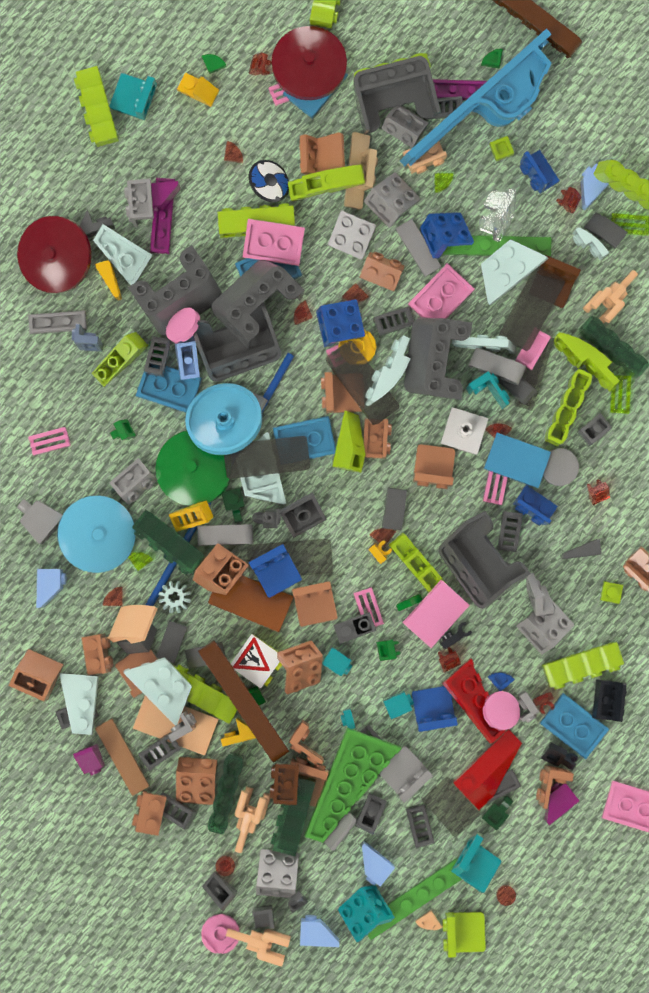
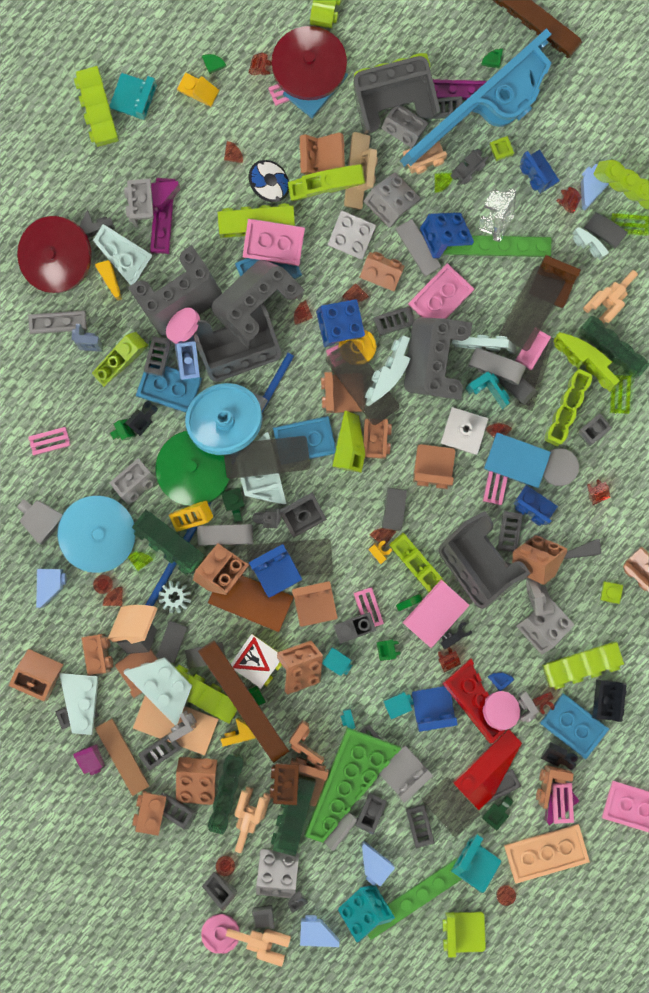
light nougat tile [415,910,442,930] -> none
light aqua wing [481,240,549,305] -> none
none -> clear red tile [93,575,113,594]
none -> black plate [125,401,158,436]
none -> dark grey hinge [450,148,489,185]
none -> light nougat tile [504,824,590,884]
none -> nougat slope [512,535,567,585]
none -> bright pink tile [551,782,574,824]

